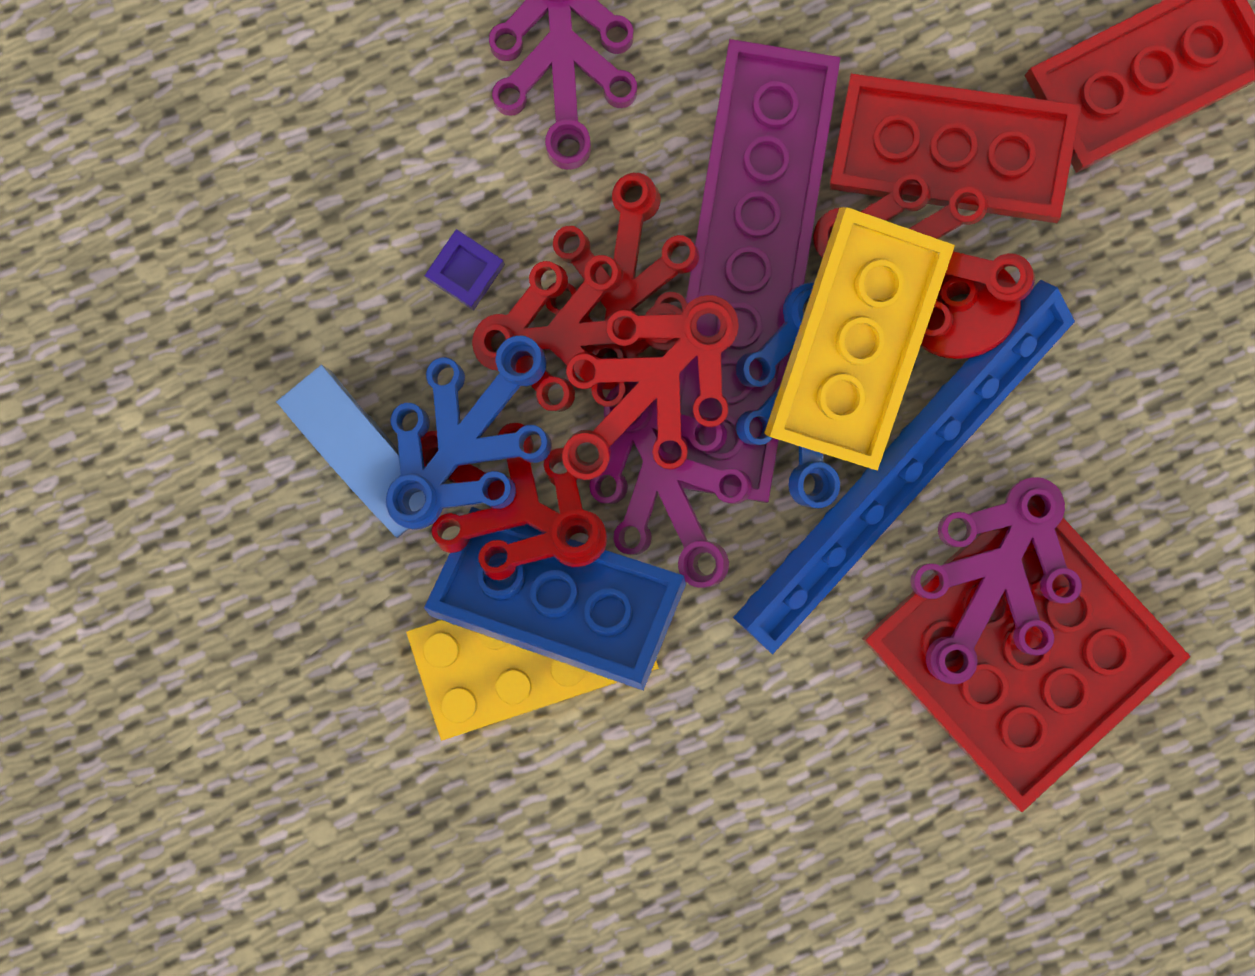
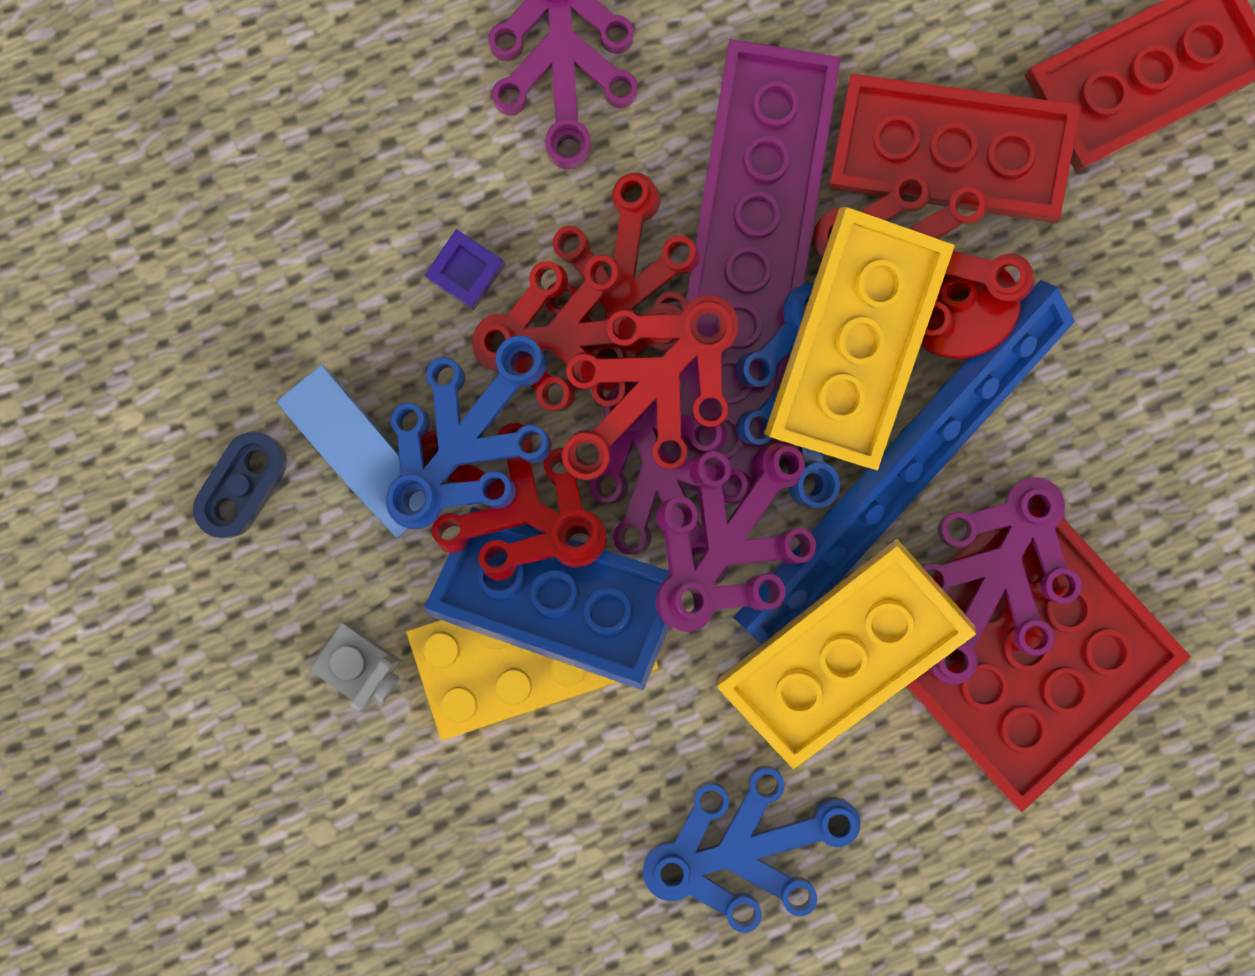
none -> dark blue plate [193,432,287,538]
none -> light grey bracket [309,622,401,712]
none -> blue plant [643,765,861,933]
none -> magenta plant [656,442,816,632]
none -> yellow plate [717,539,976,770]

